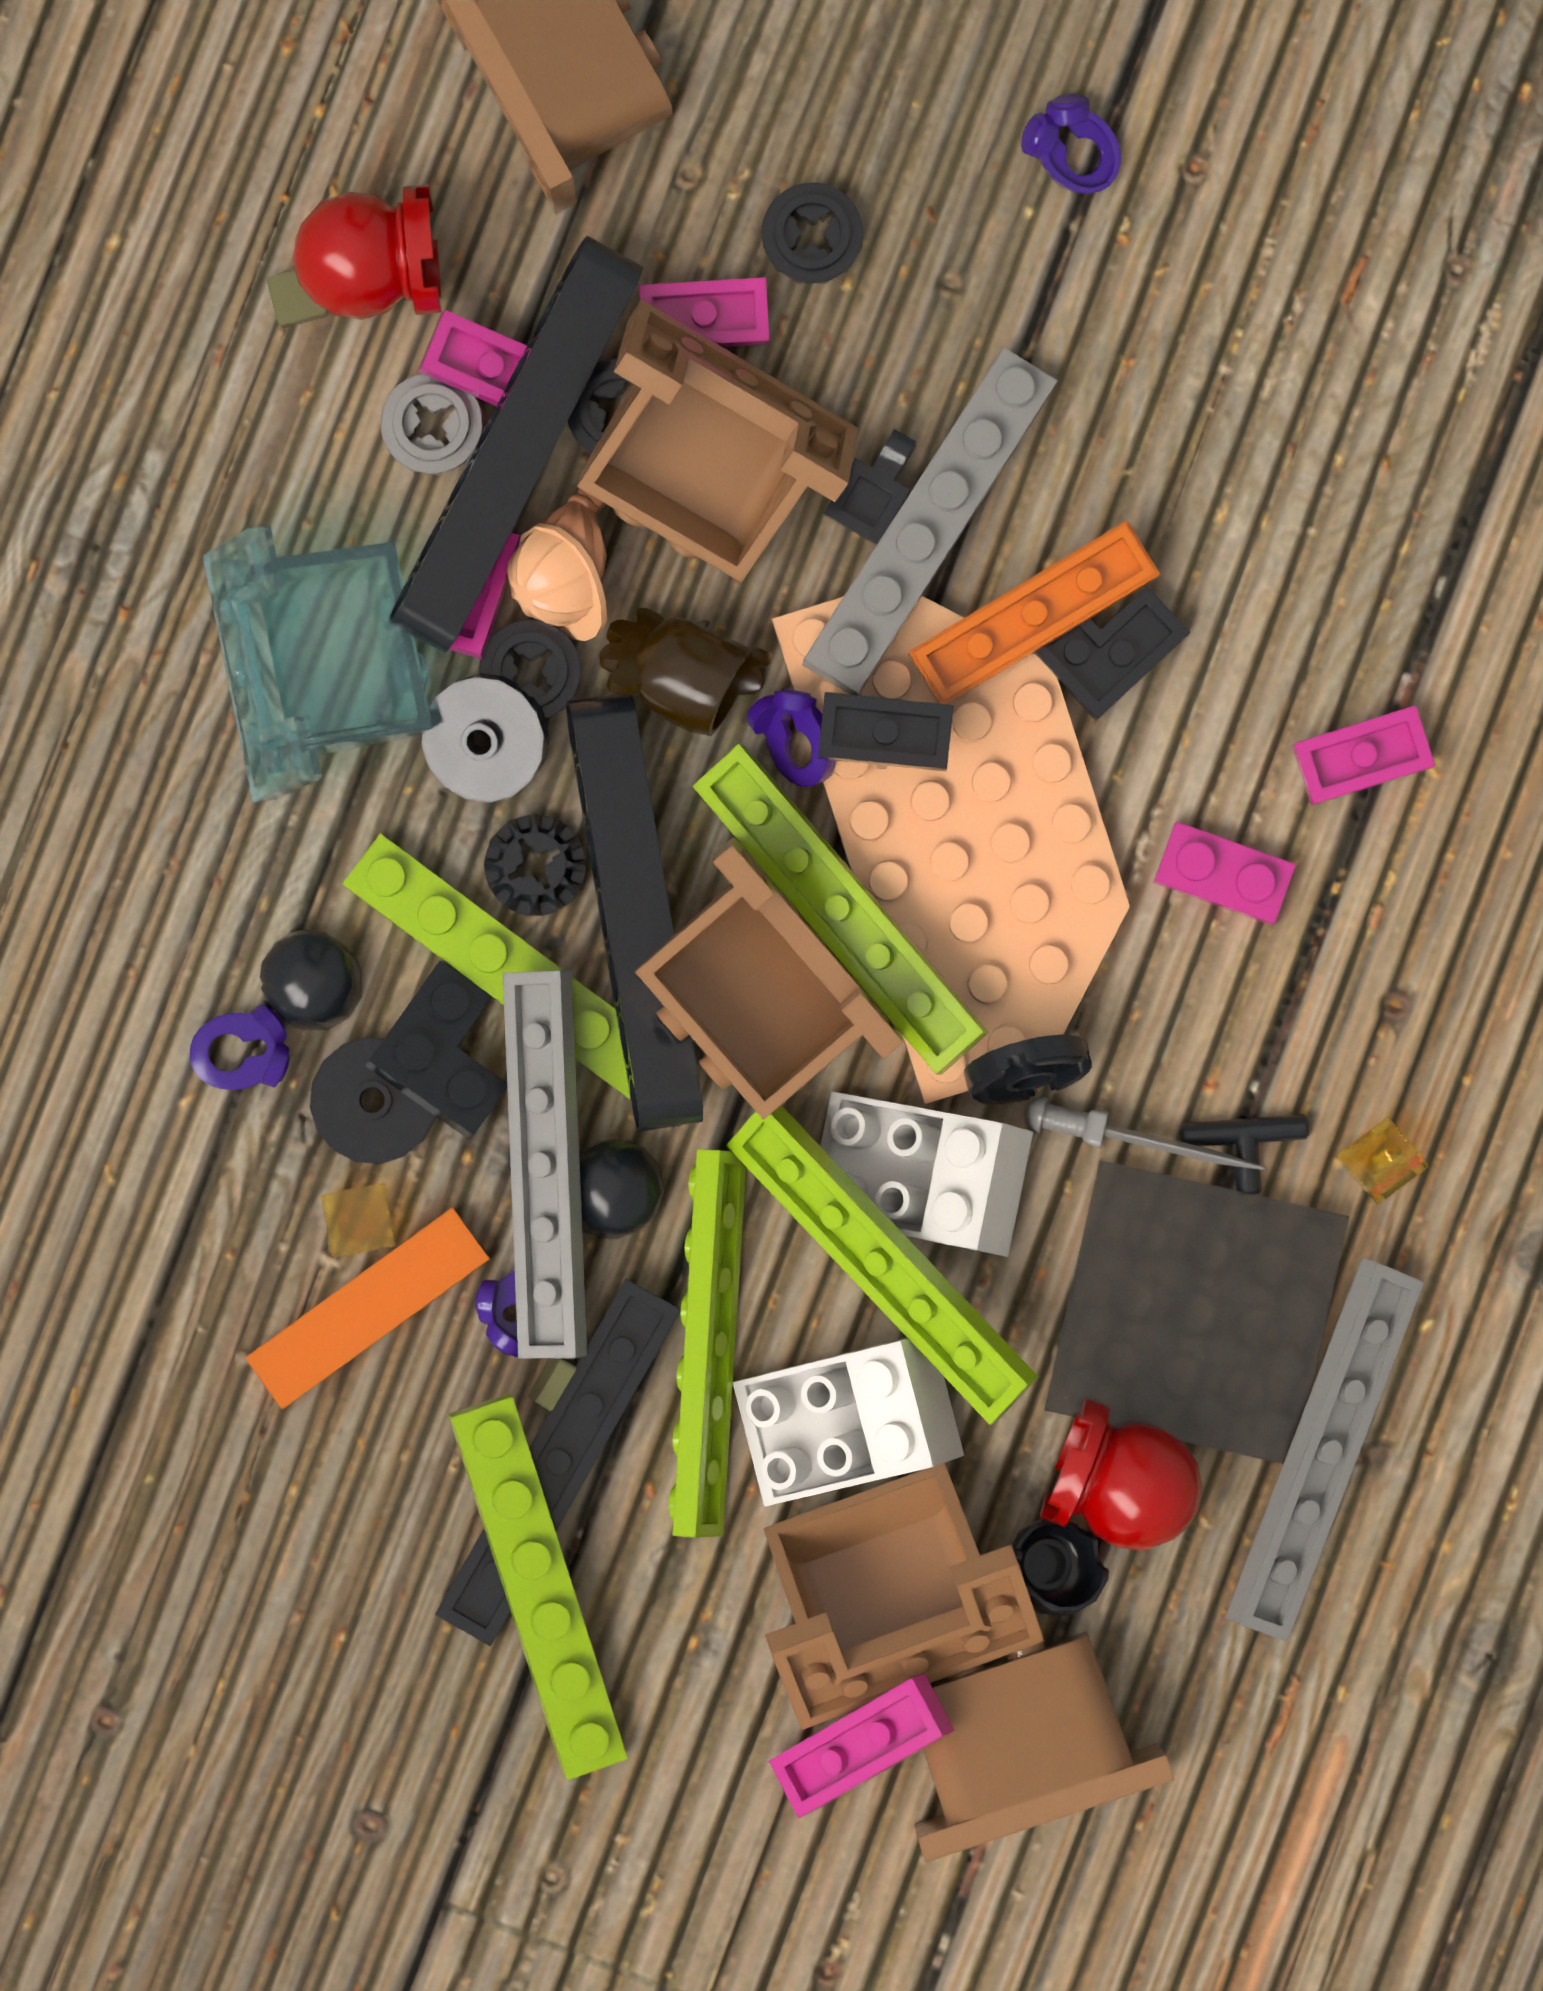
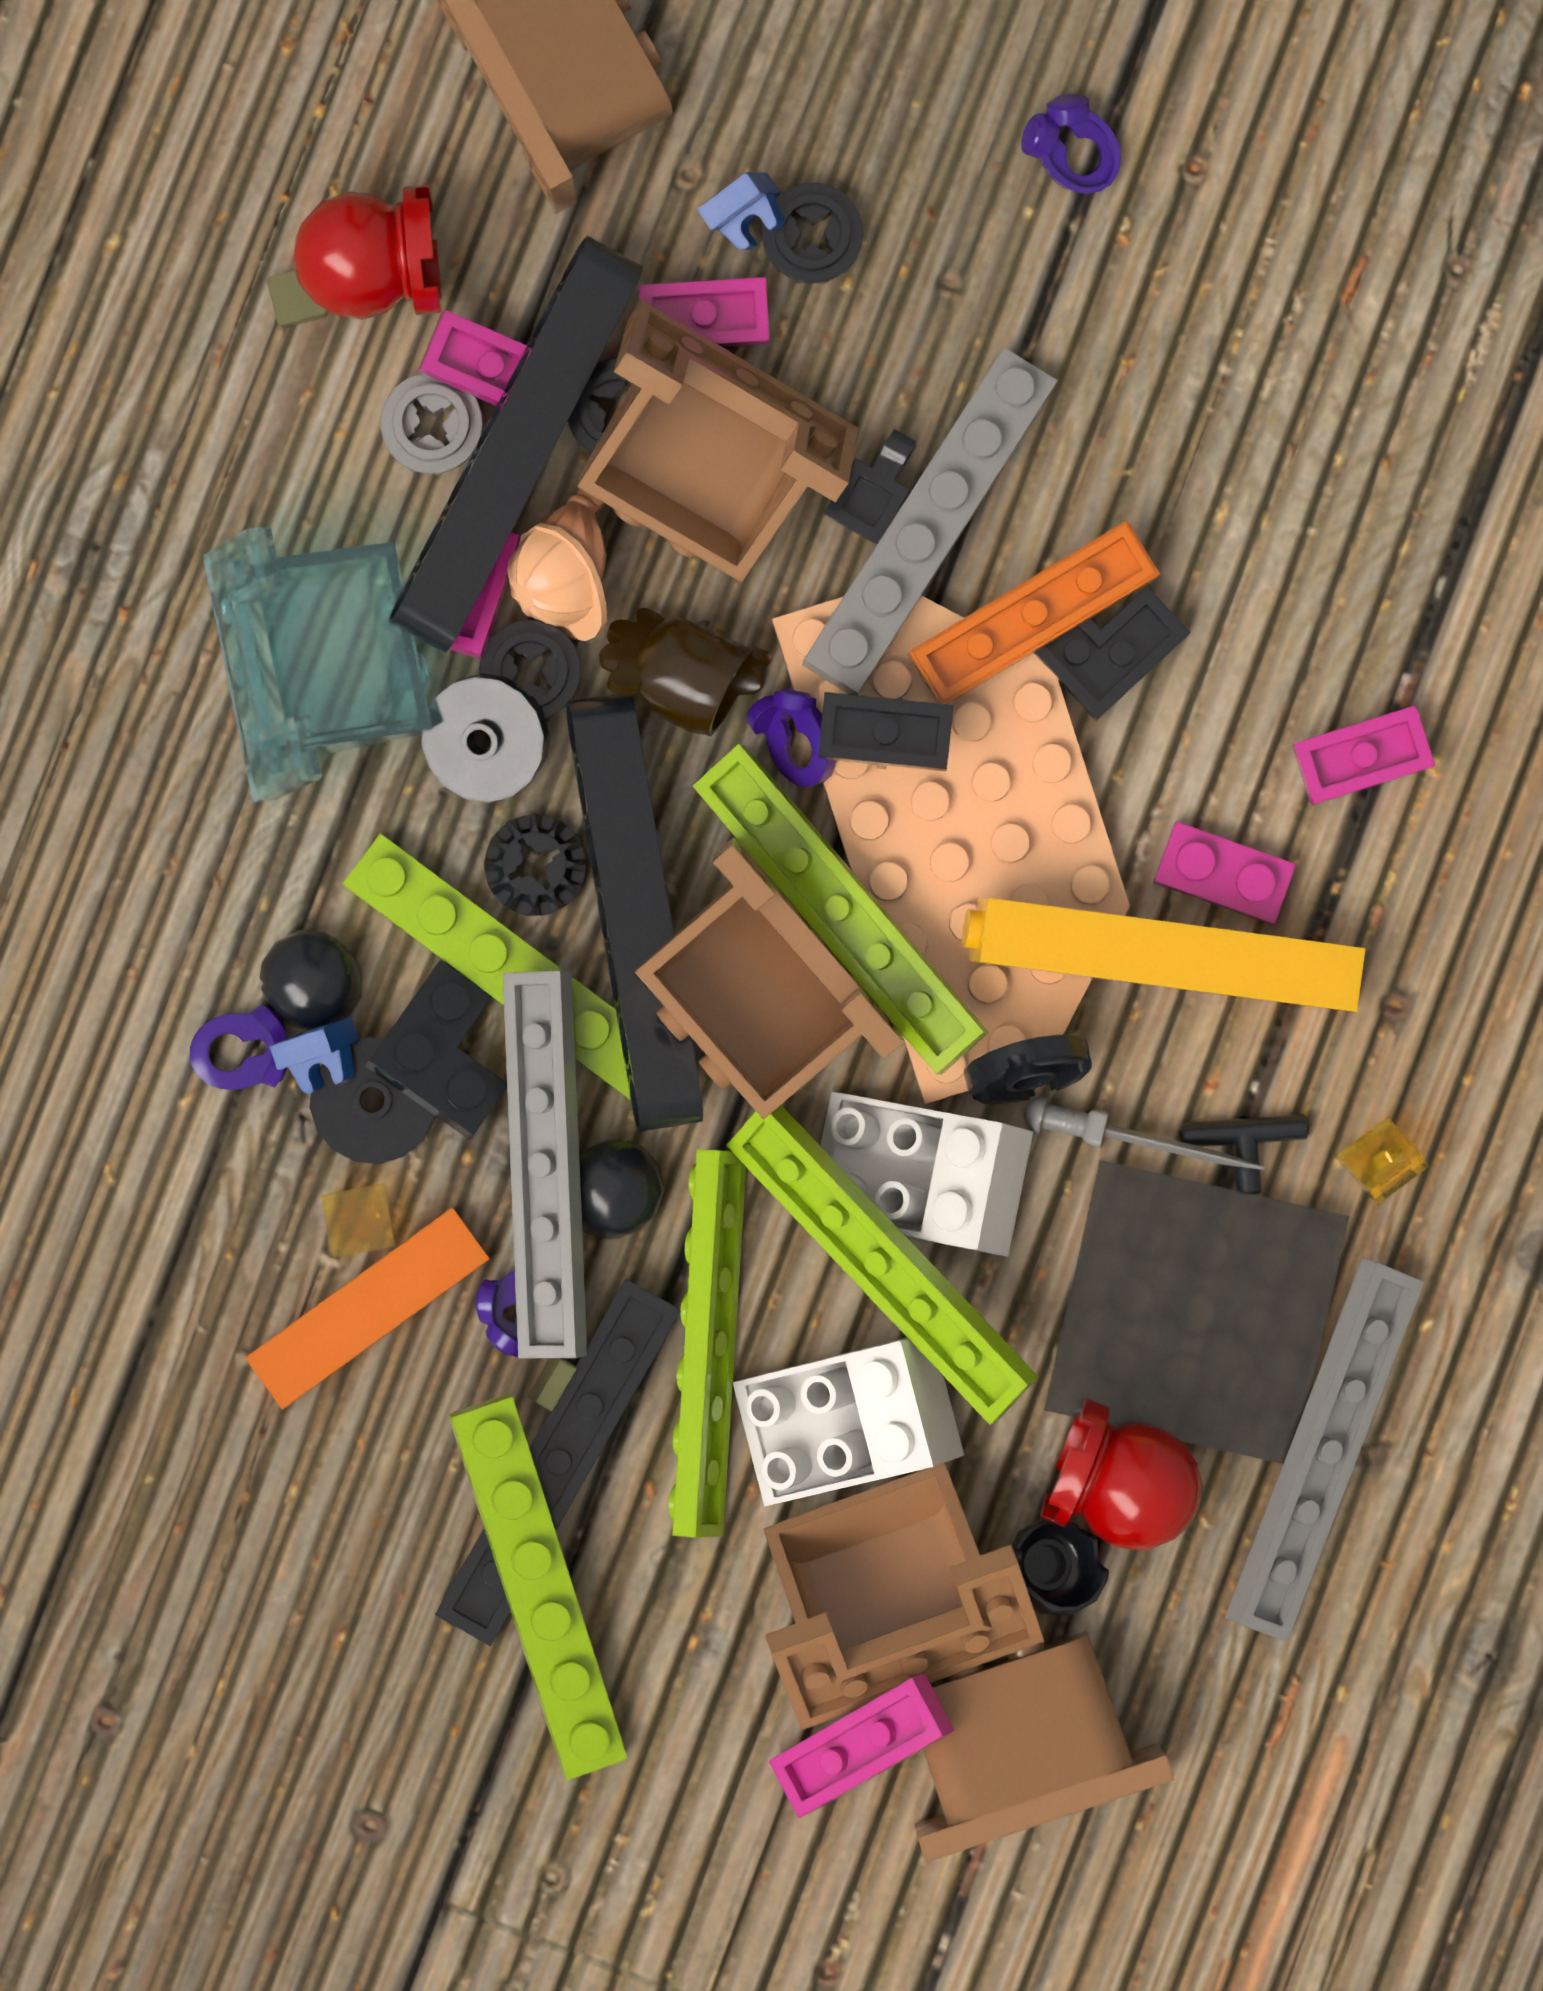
none -> tile [269,1016,359,1093]
none -> tile [697,172,784,250]
none -> yellow brick [962,898,1365,1012]

